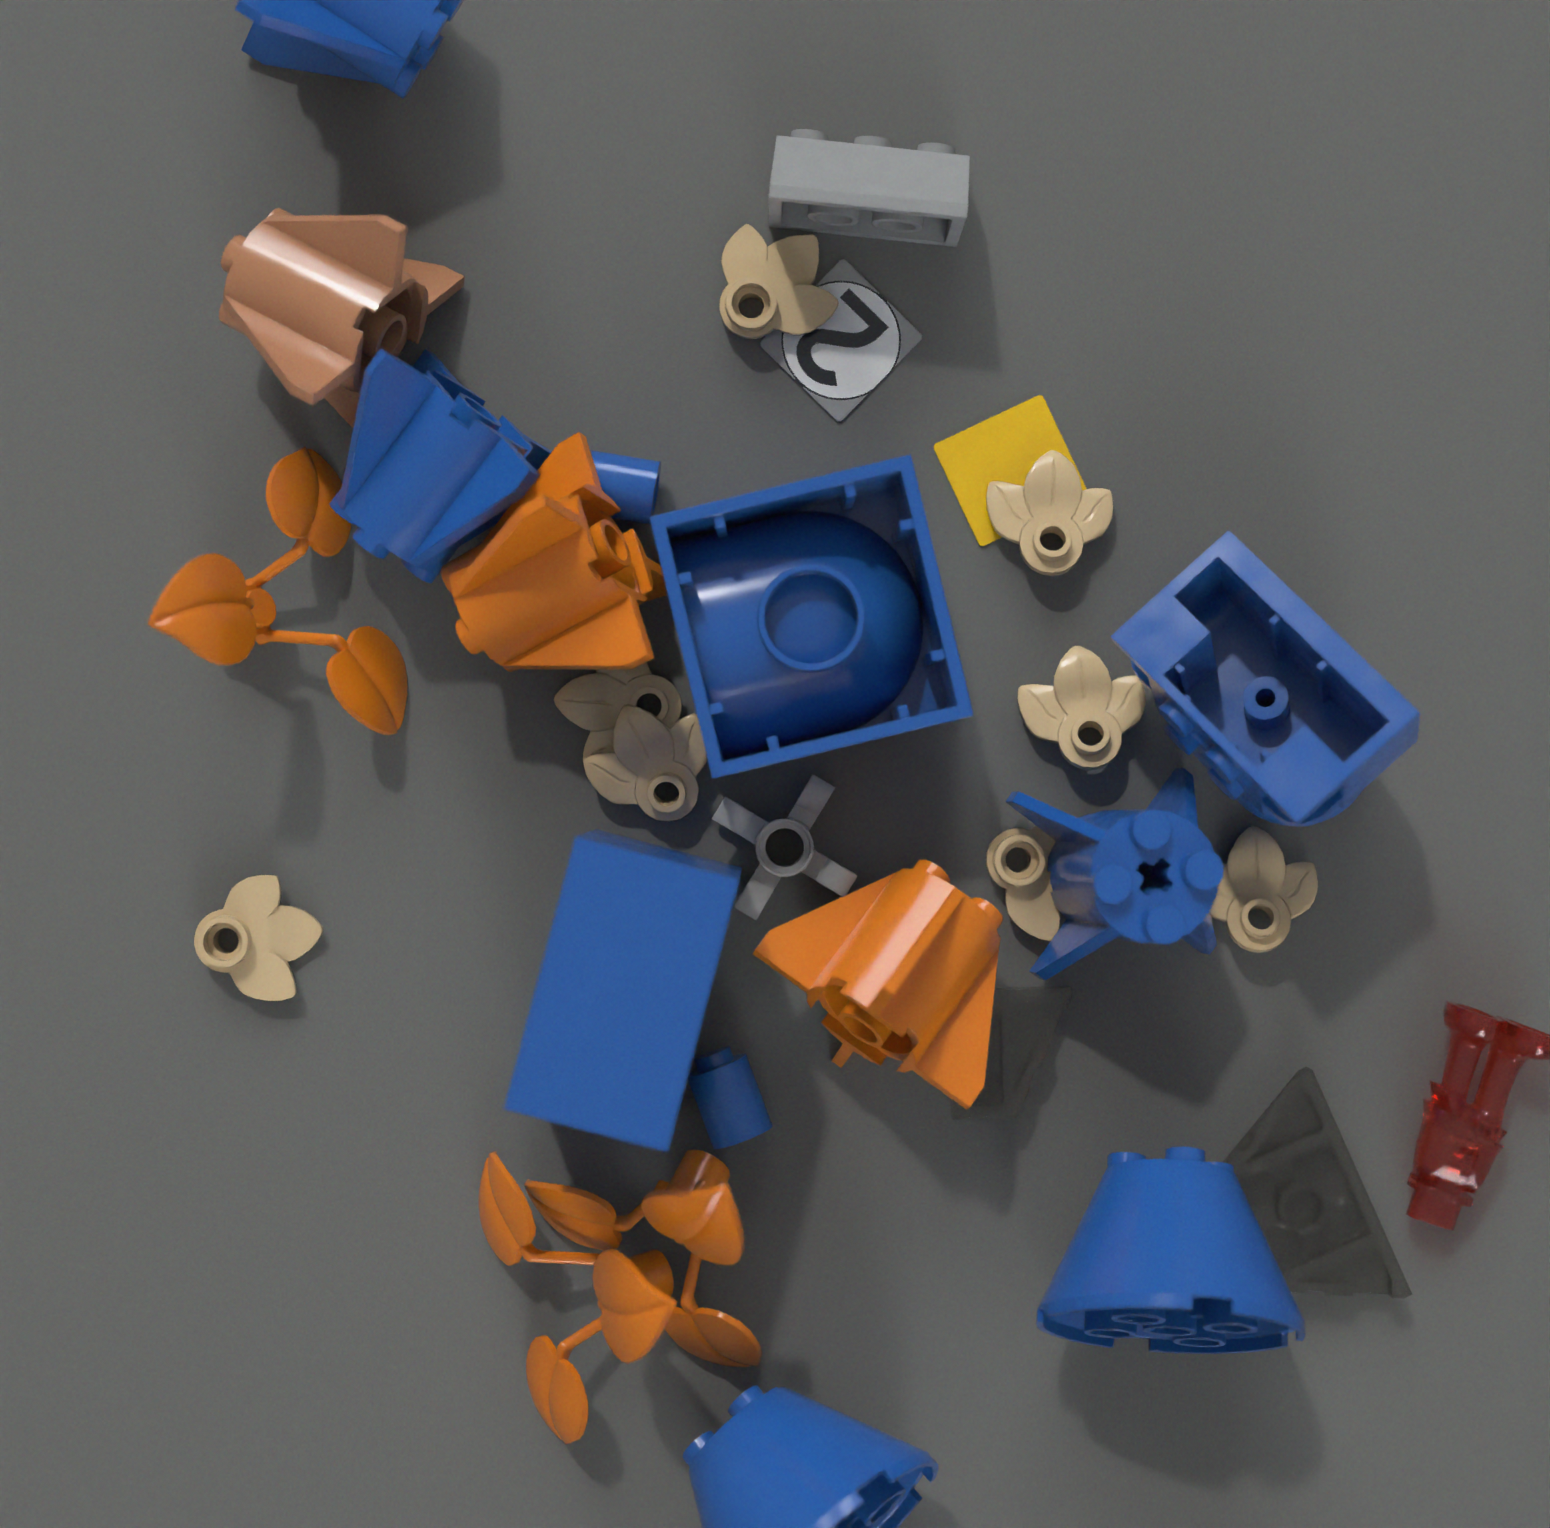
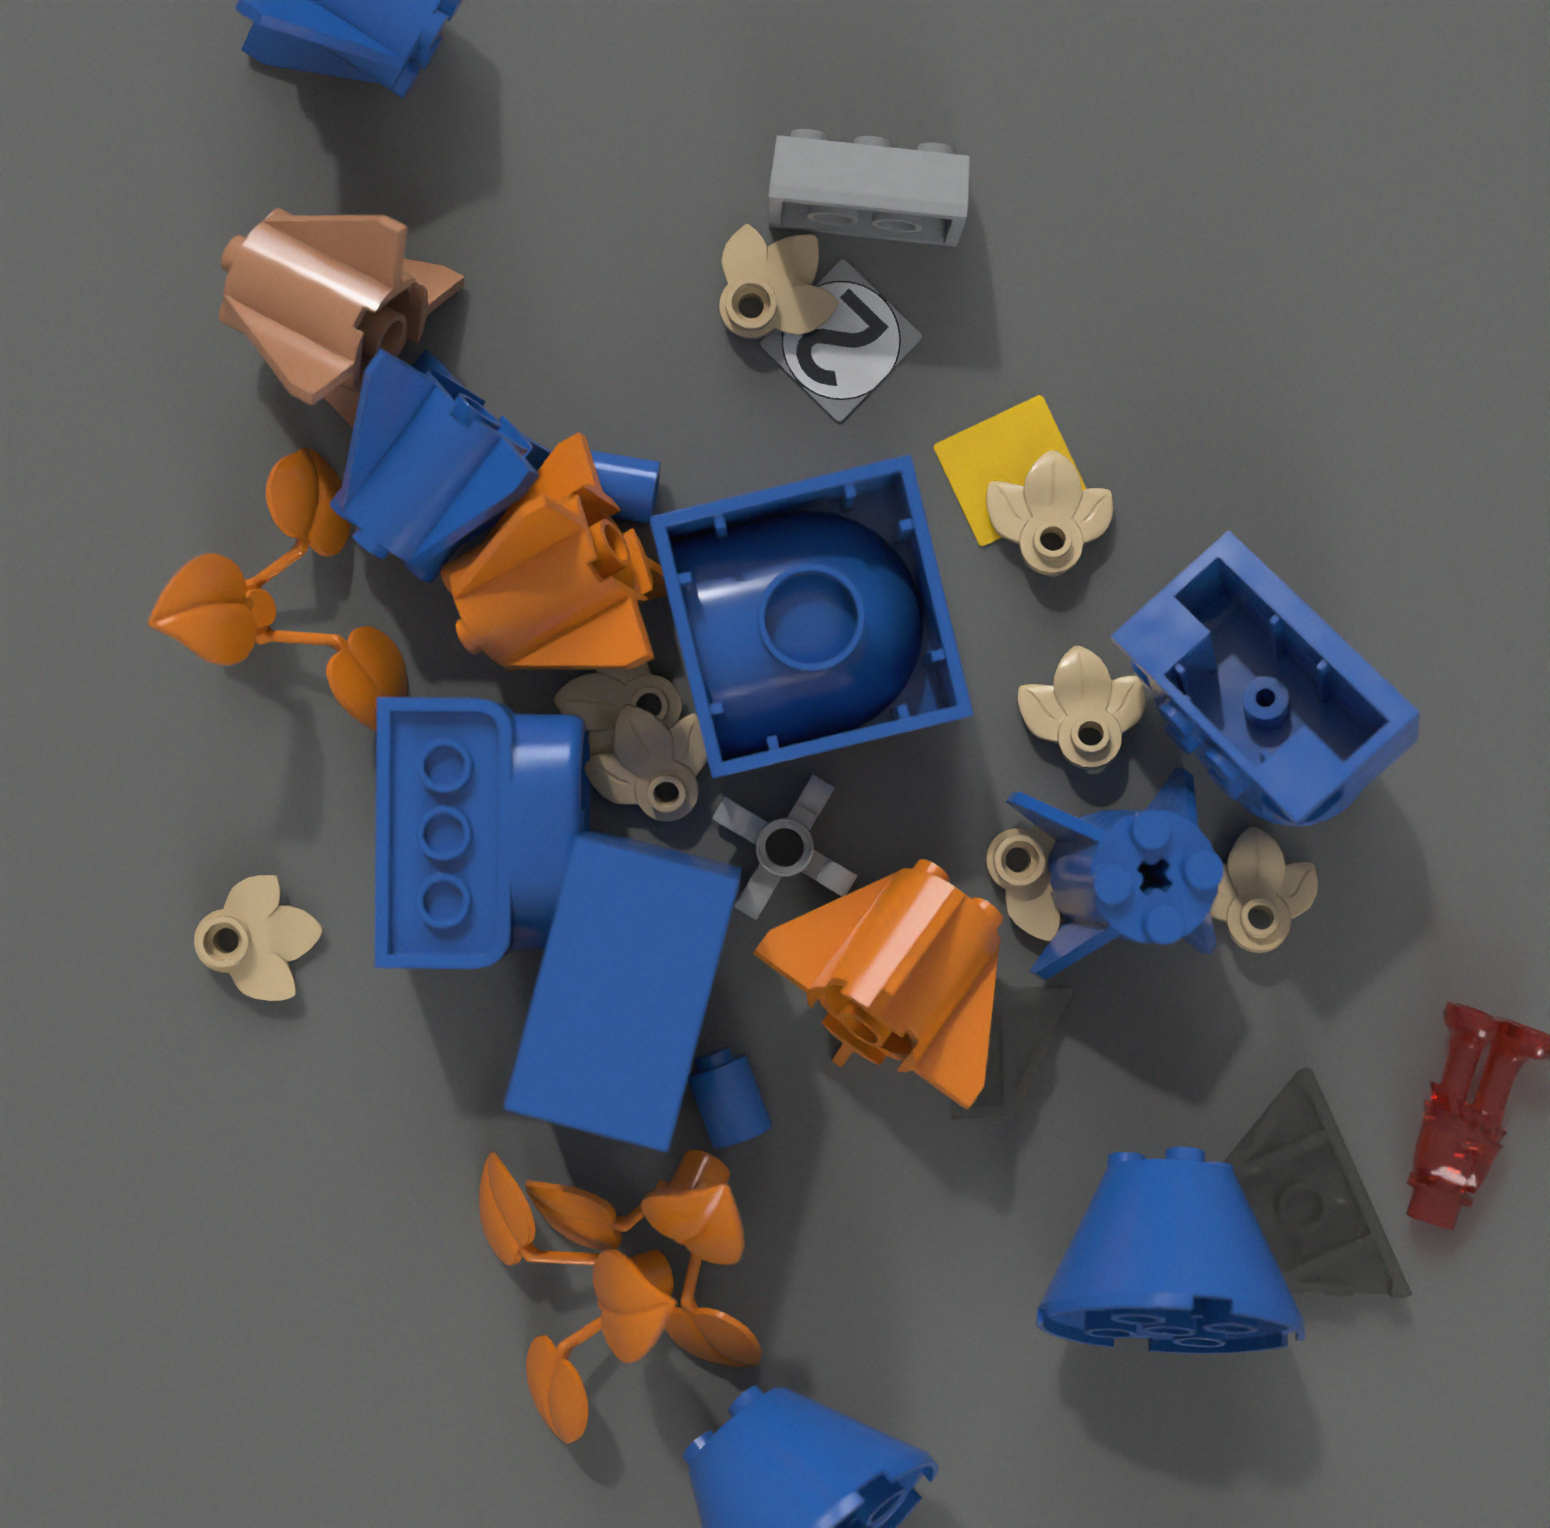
none -> blue brick [375,697,590,969]

